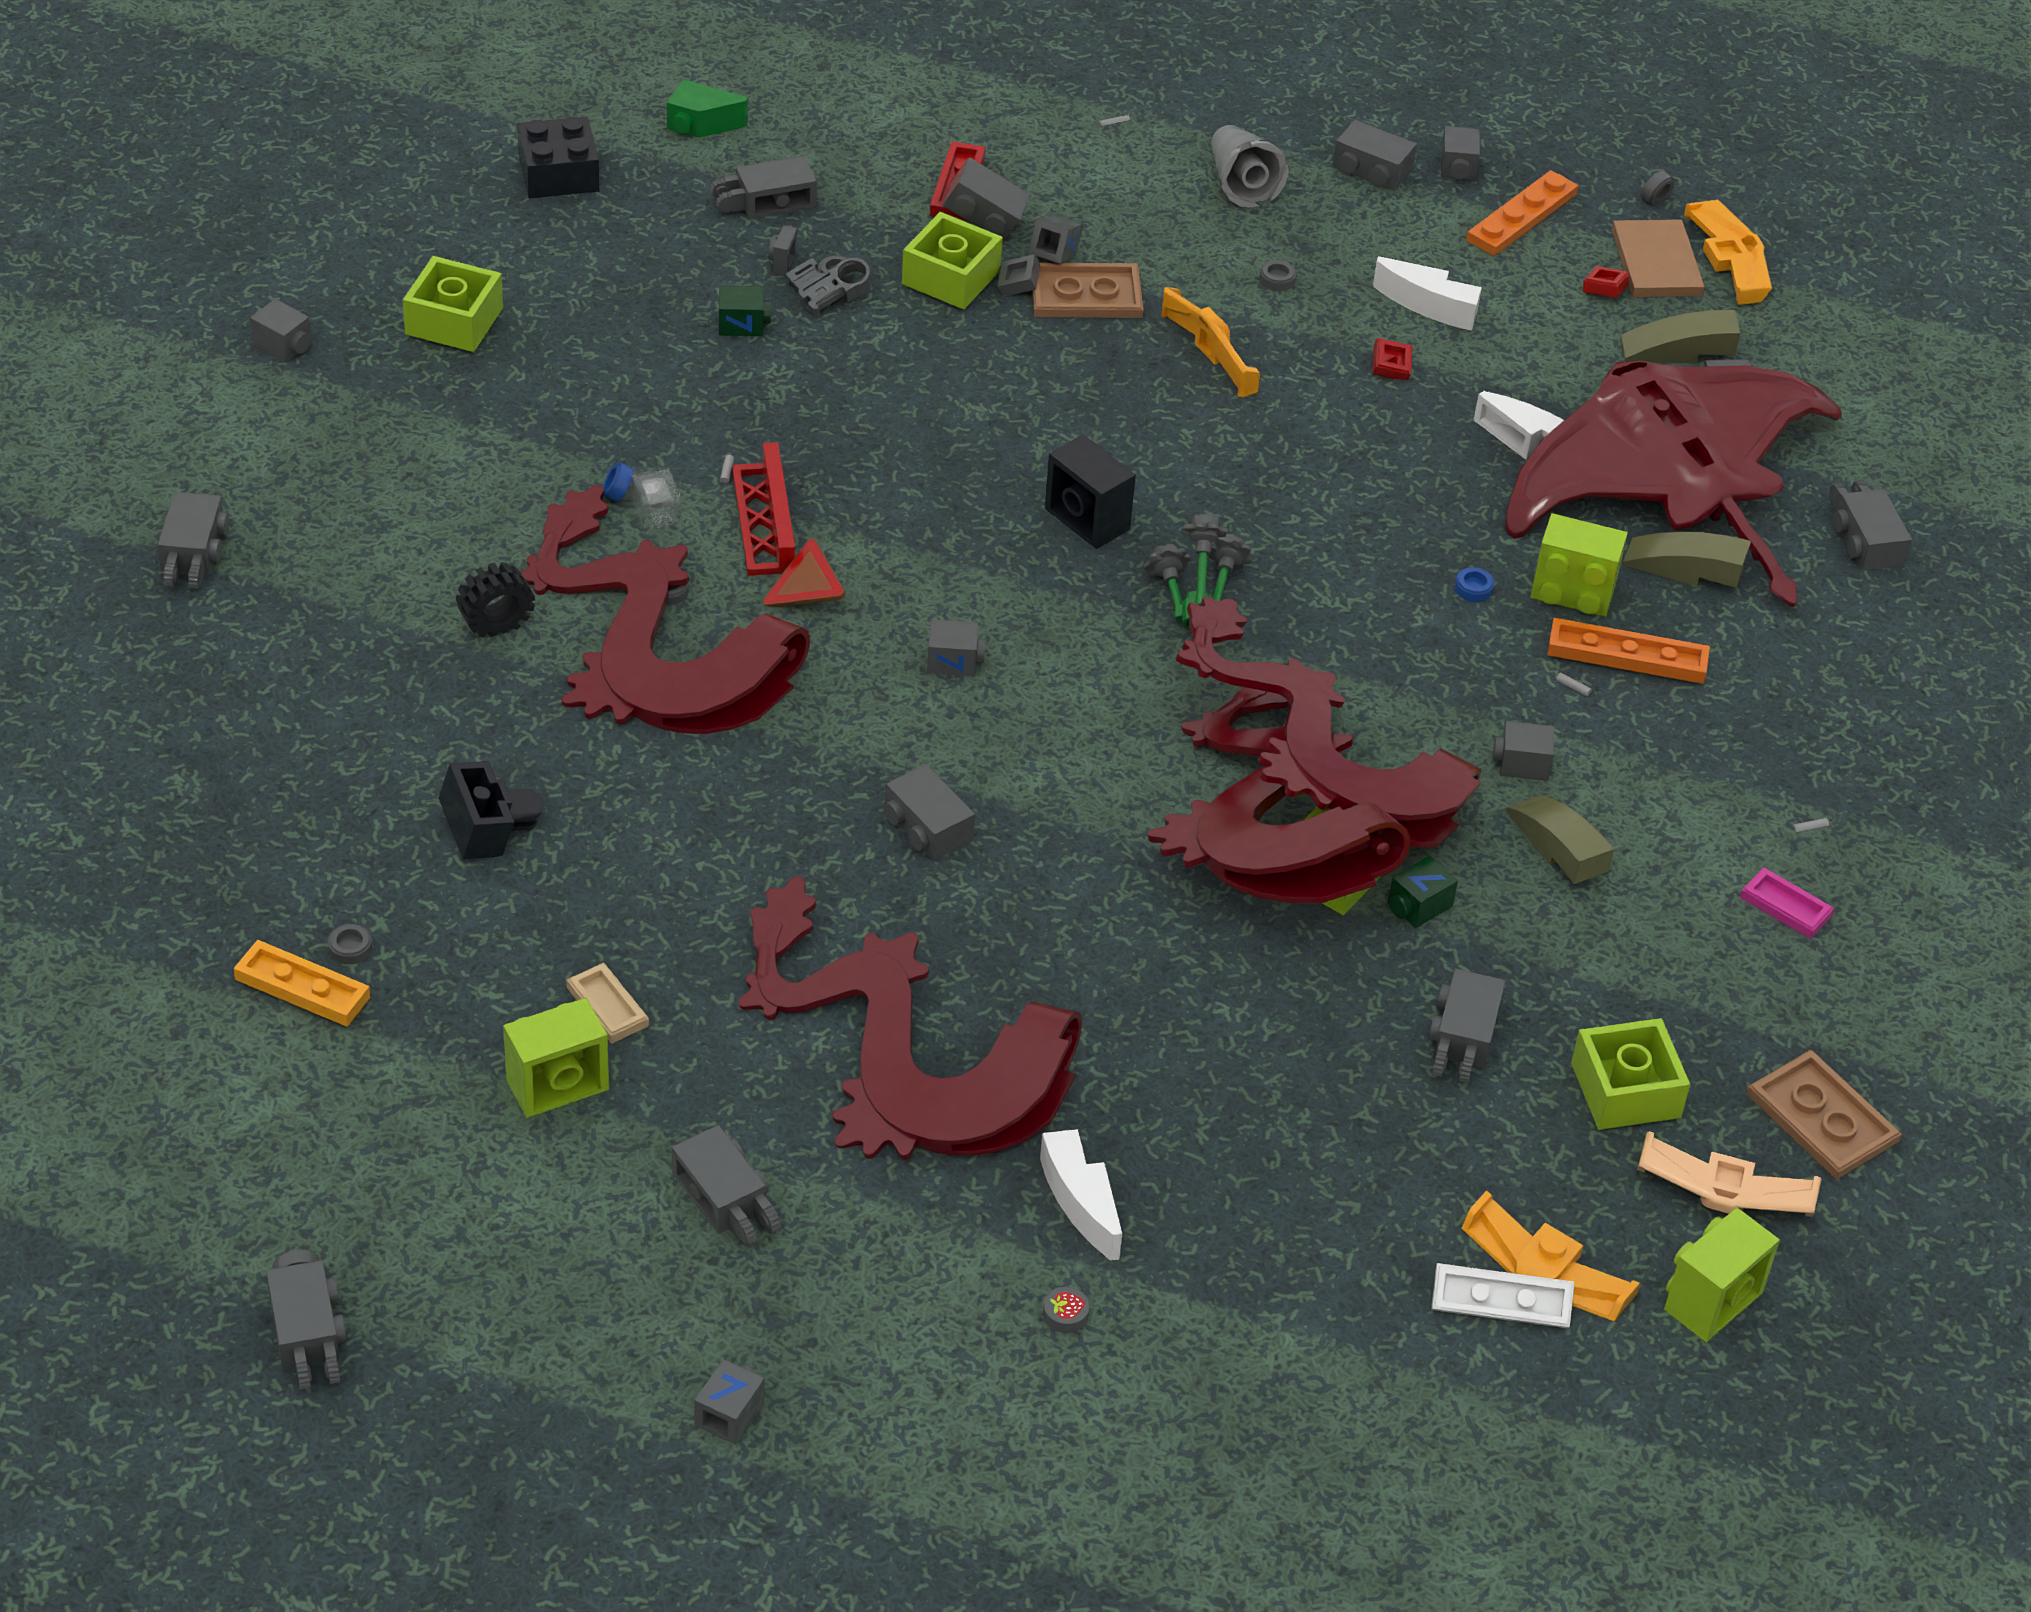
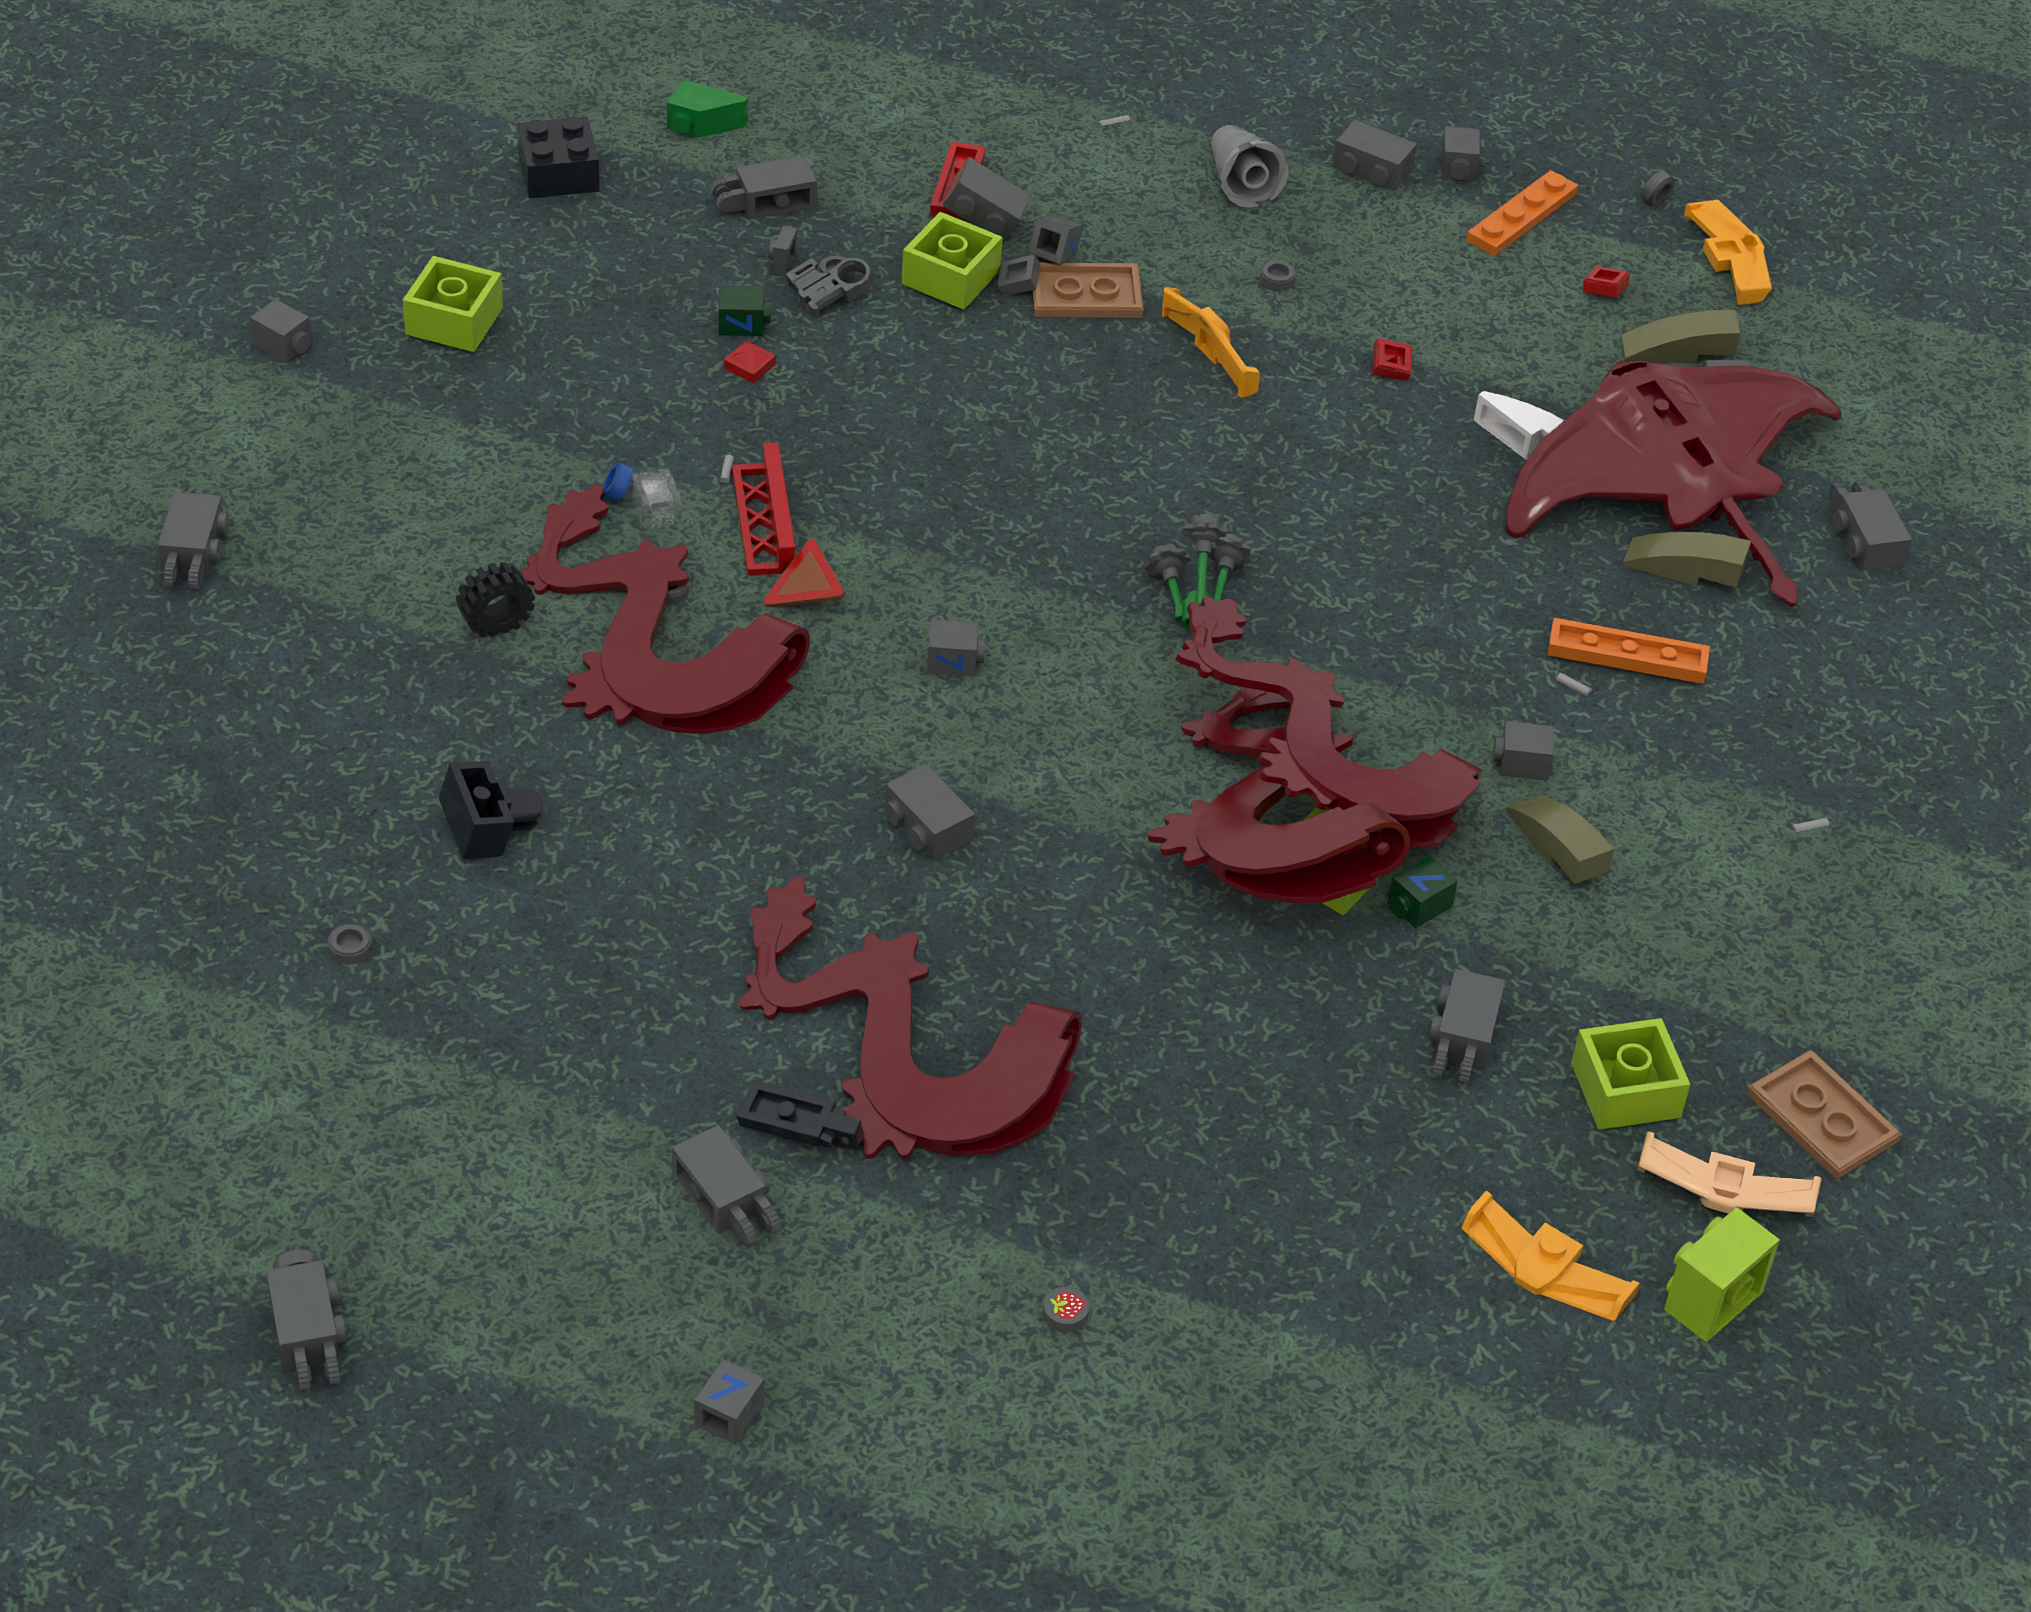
light orange plate [233,939,371,1027] -> none
lime brick [503,997,609,1118] -> none
tan tile [566,963,649,1044] -> none
white slope [1040,1129,1122,1260] -> none
black brick [1044,434,1136,549] -> none
white slope [1373,256,1482,331] -> none
white tile [1431,1263,1574,1329] -> none
blue tile [1454,567,1495,602] -> none
lime brick [1530,513,1628,617] -> none
medium nougat tile [1611,219,1704,297] -> none
dark pink tile [1740,867,1834,939] -> none
none -> red tile [724,341,776,384]
none -> black hinge [737,1080,865,1149]

